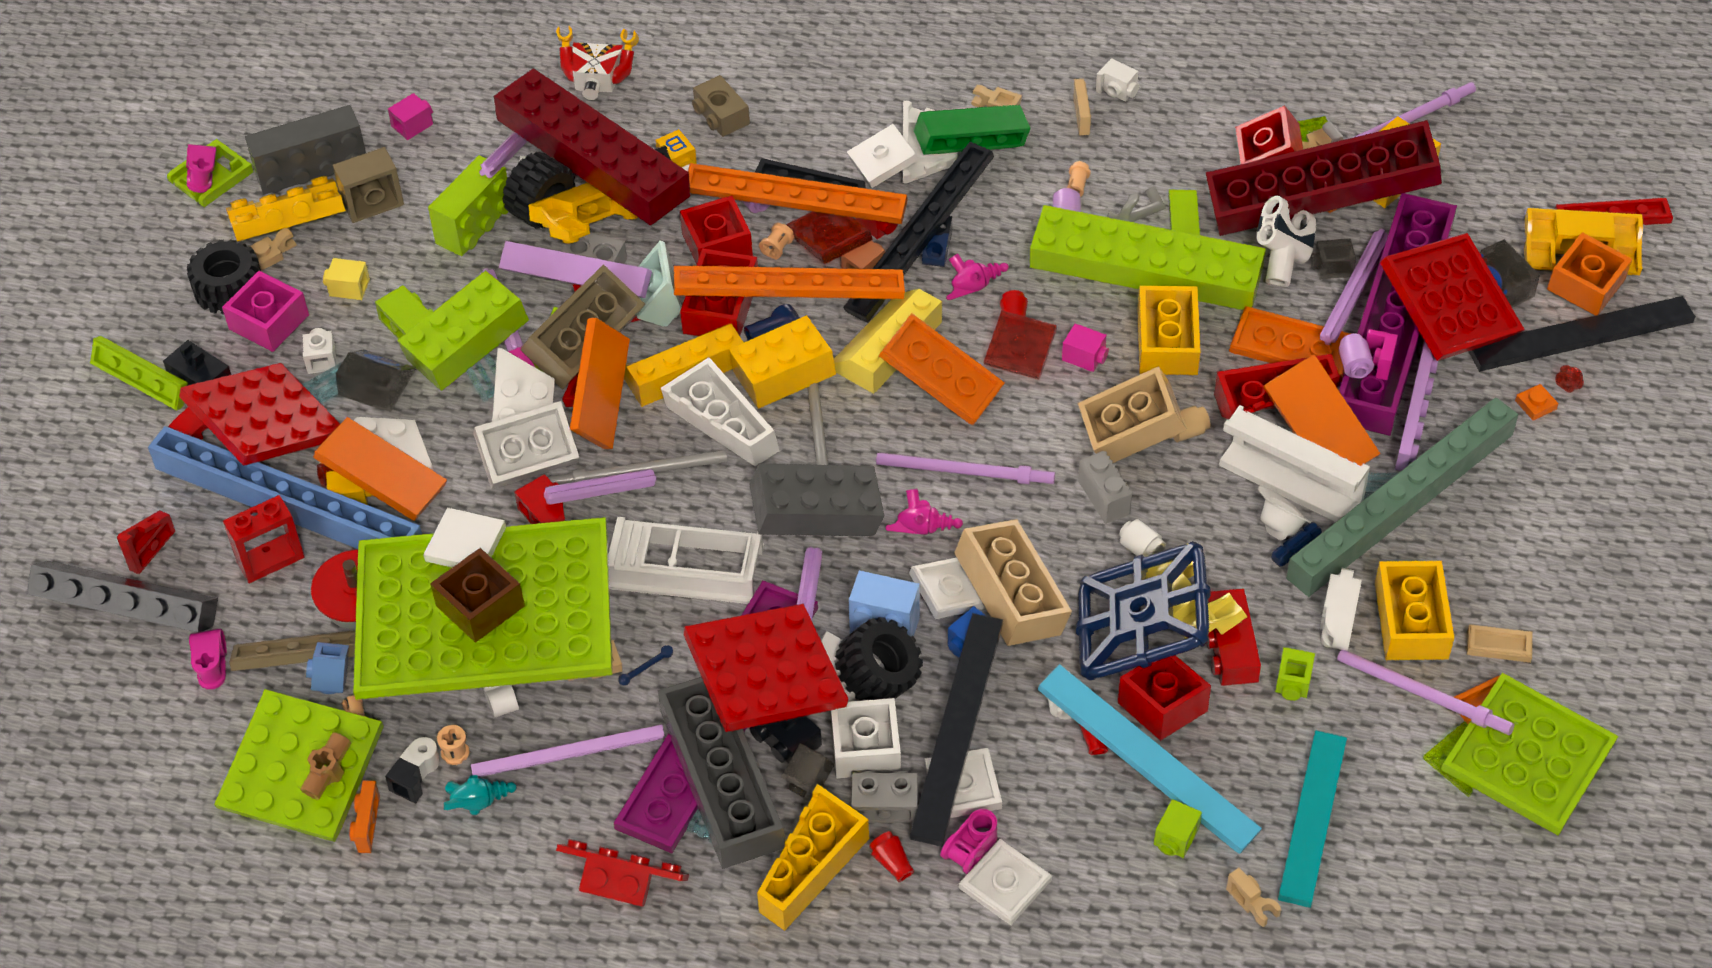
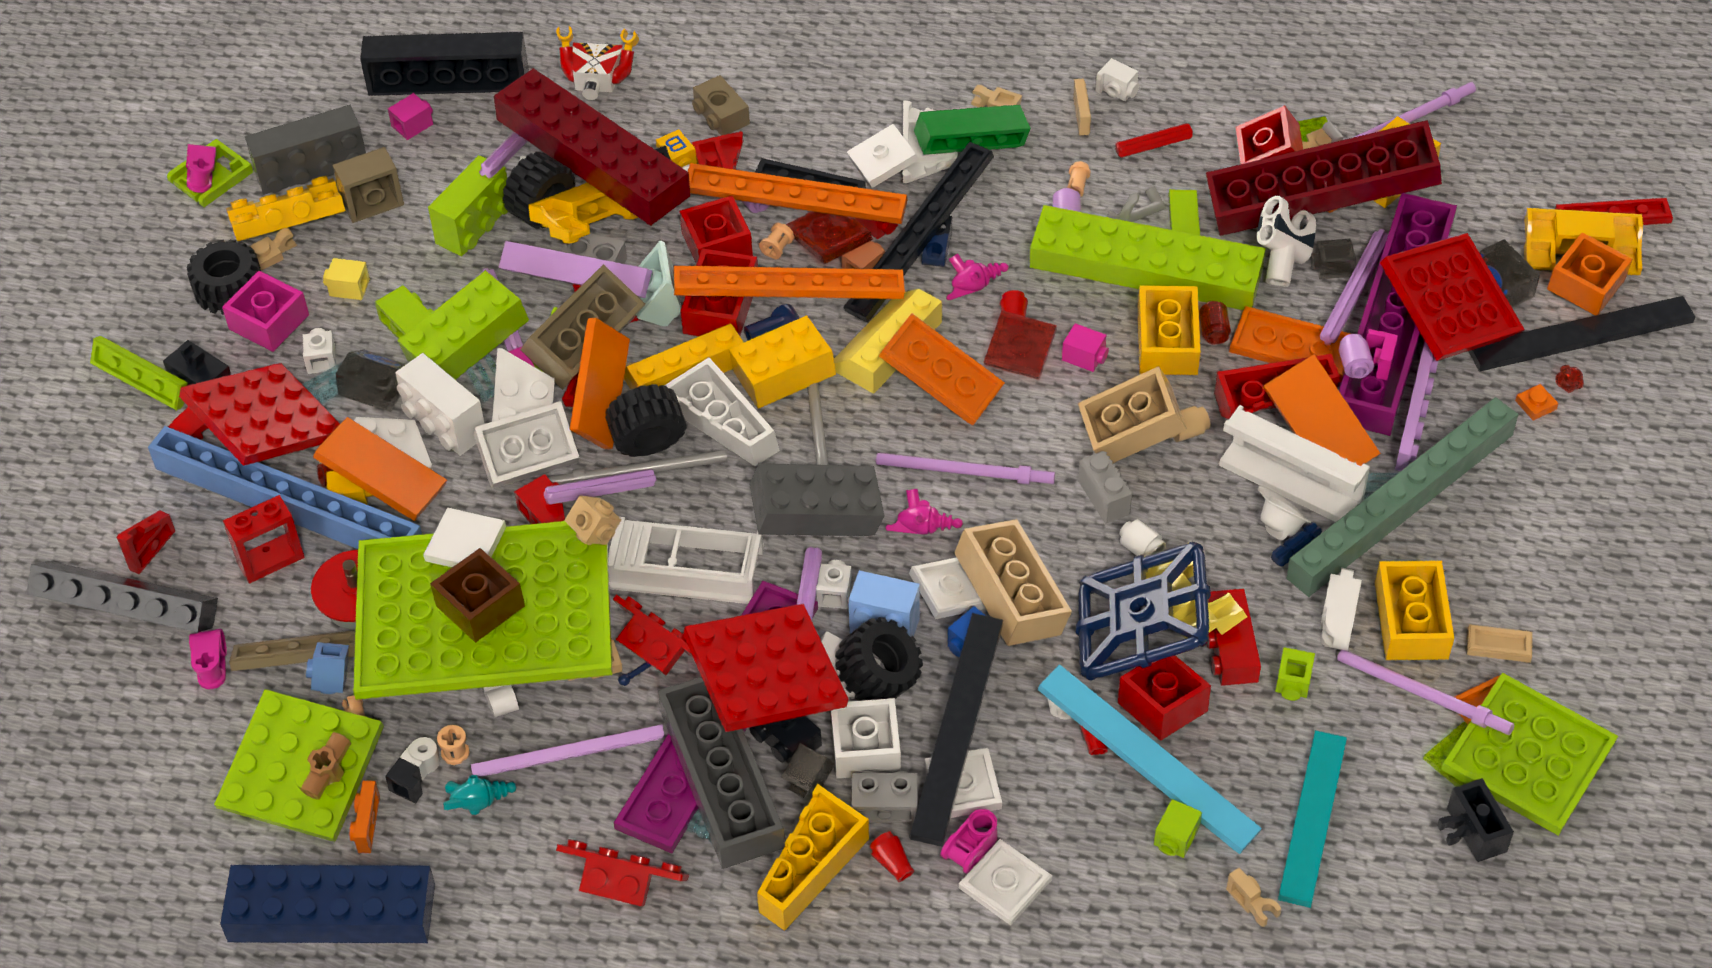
none -> dark blue brick [220,865,435,943]
none -> black brick [360,32,529,96]
none -> white brick [395,353,485,456]
none -> tan brick [564,495,622,545]
none -> black tyre [605,384,687,457]
none -> red bracket [613,594,693,676]
none -> red wing [691,131,744,170]
none -> white brick [816,560,852,609]
none -> red axle [1115,123,1193,158]
none -> clear red brick [1199,301,1231,345]
none -> black brick [1437,778,1514,862]

